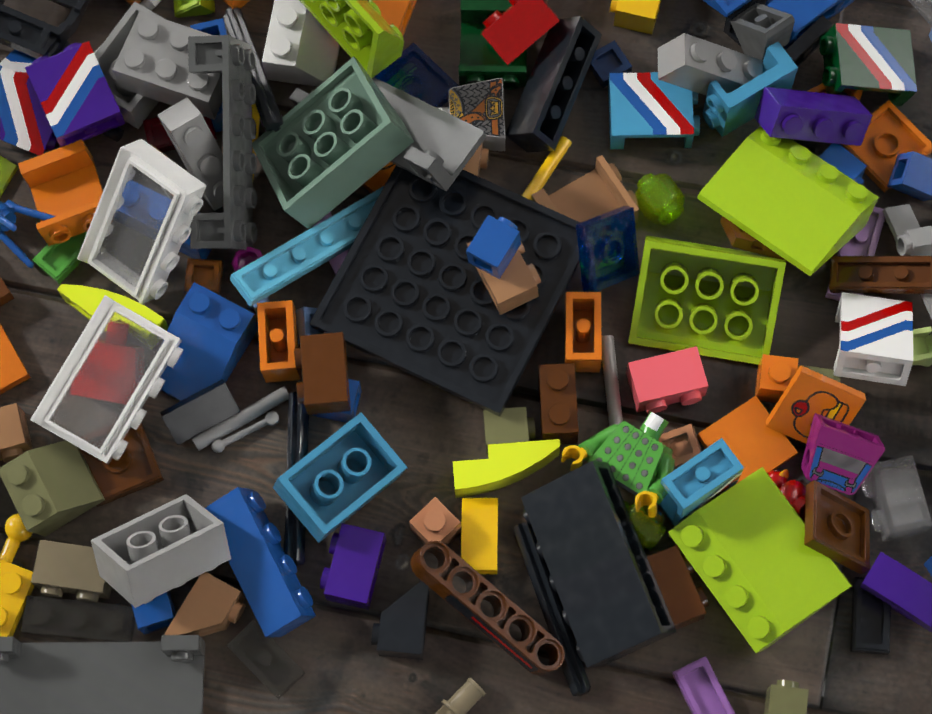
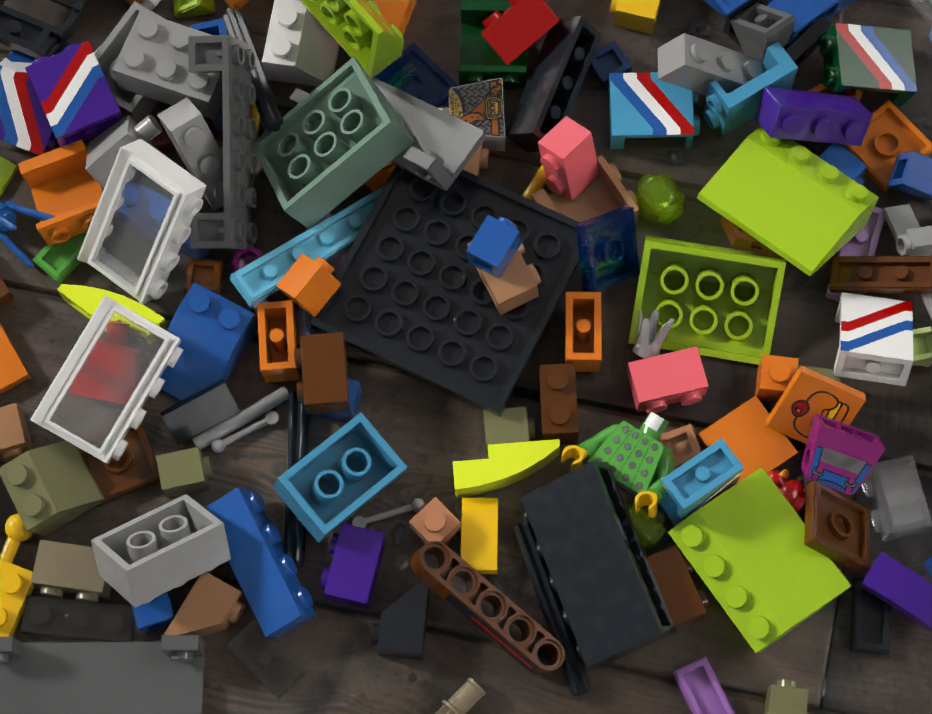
light grey bar [602,335,623,426] -> none
none -> light grey torso [85,115,163,188]
none -> olive brick [156,447,214,498]
none -> orange brick [276,253,341,317]
none -> light grey hinge [352,498,425,528]
none -> coral brick [538,116,600,201]
none -> light grey piece [632,310,674,359]

